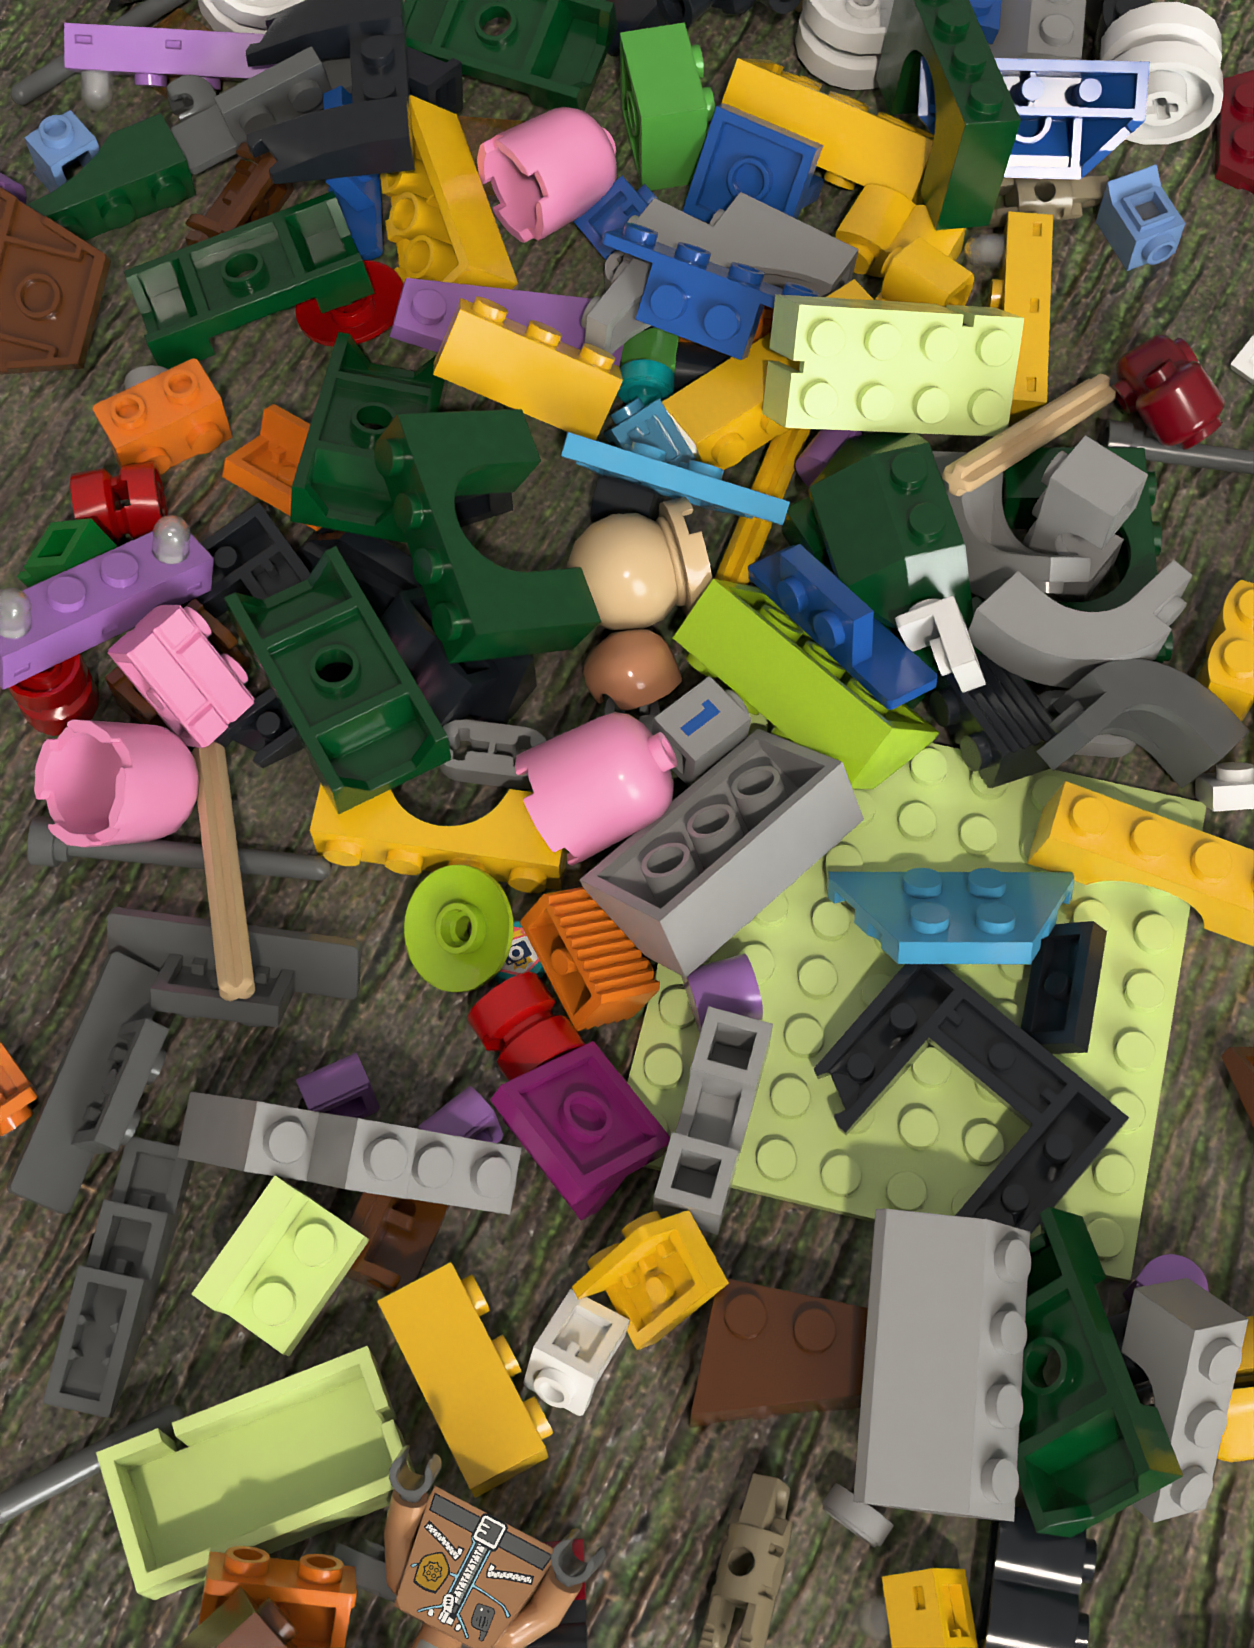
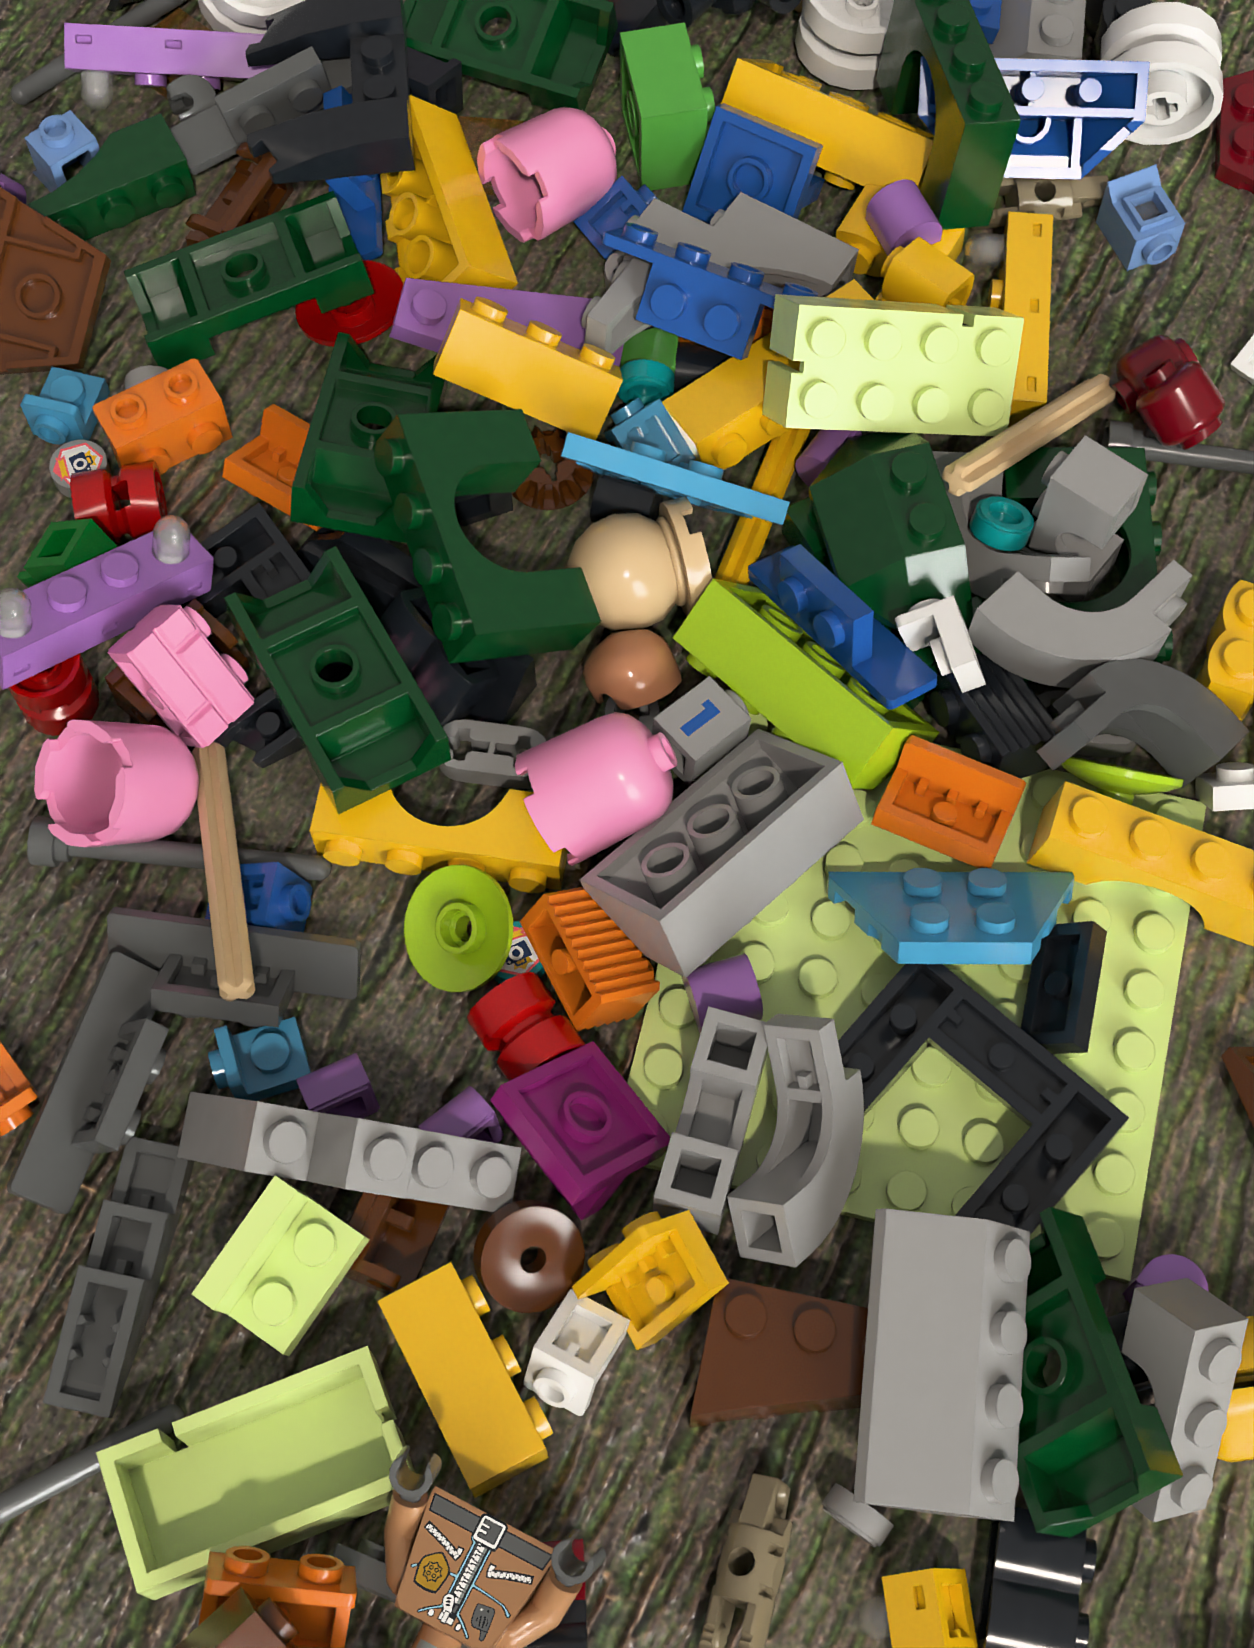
none -> dark azure bracket [20,367,110,445]
none -> tile [49,440,111,498]
none -> blue bracket [205,862,312,932]
none -> dark azure bracket [208,1017,311,1101]
none -> reddish brown piece [473,1200,585,1313]
none -> reddish brown gear [512,426,595,510]
none -> light grey arch [727,1014,864,1267]
none -> medium lavender brick [865,179,943,256]
none -> orange bracket [871,735,1026,868]
none -> teal tile [969,496,1034,551]
none -> lime dish [1061,756,1184,805]

